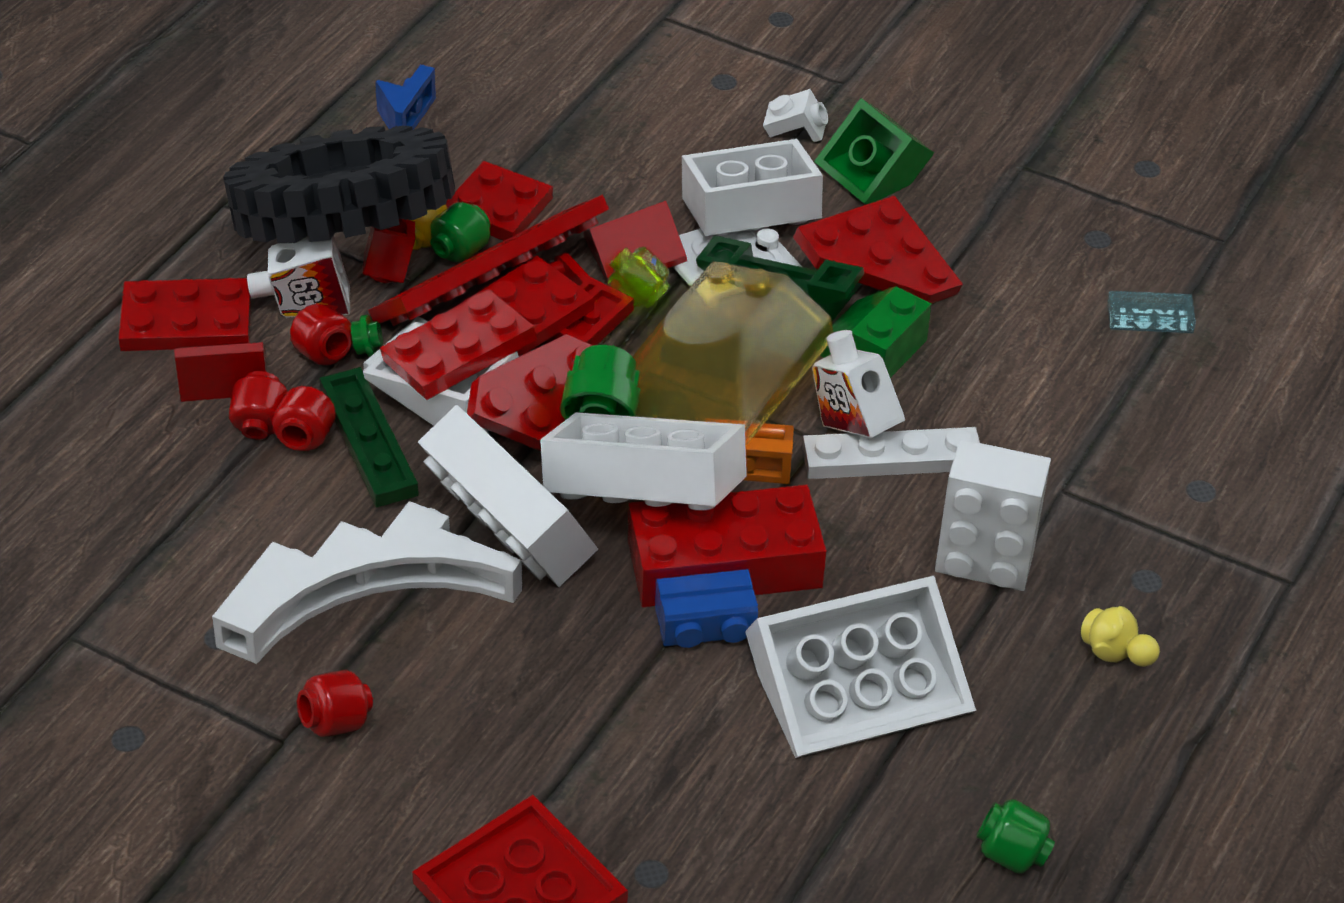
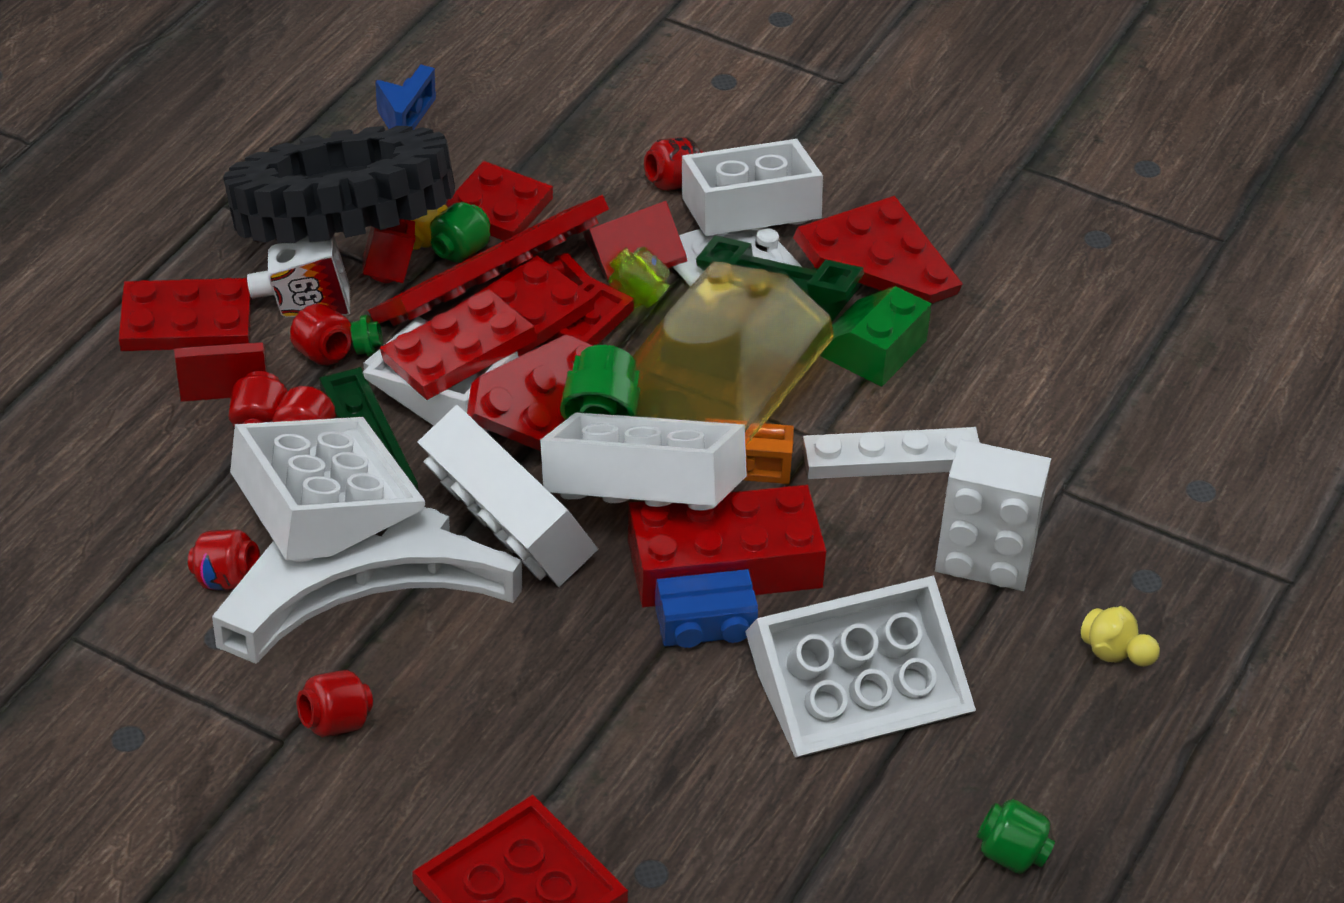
white bracket [763,89,828,142] -> none
white torso [812,330,905,438] -> none
green slope [814,98,934,205] -> none
clear light blue tile [1107,291,1196,333] -> none
none -> red head [188,530,261,590]
none -> white slope [230,417,425,562]
none -> red head [644,137,703,191]

